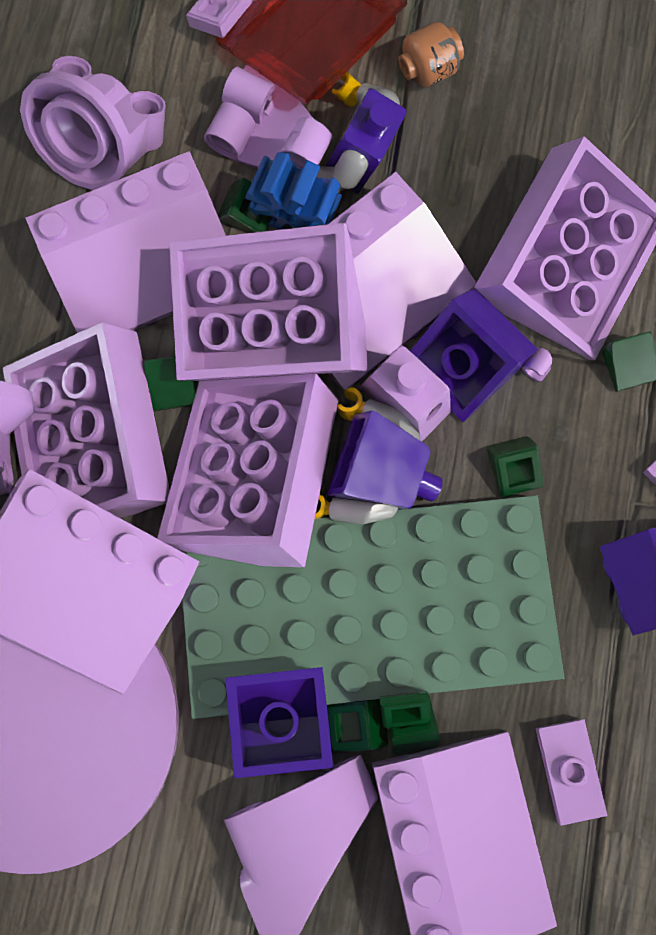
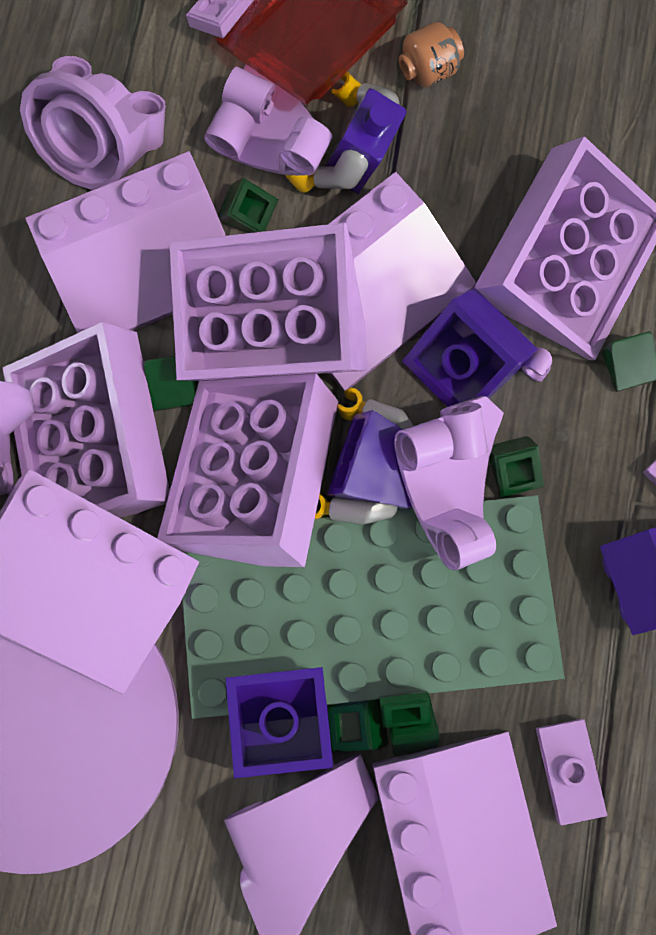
blue gear [245,152,342,230] -> none
lavender torso [360,345,451,442] -> none
none -> lavender panel [394,396,504,571]

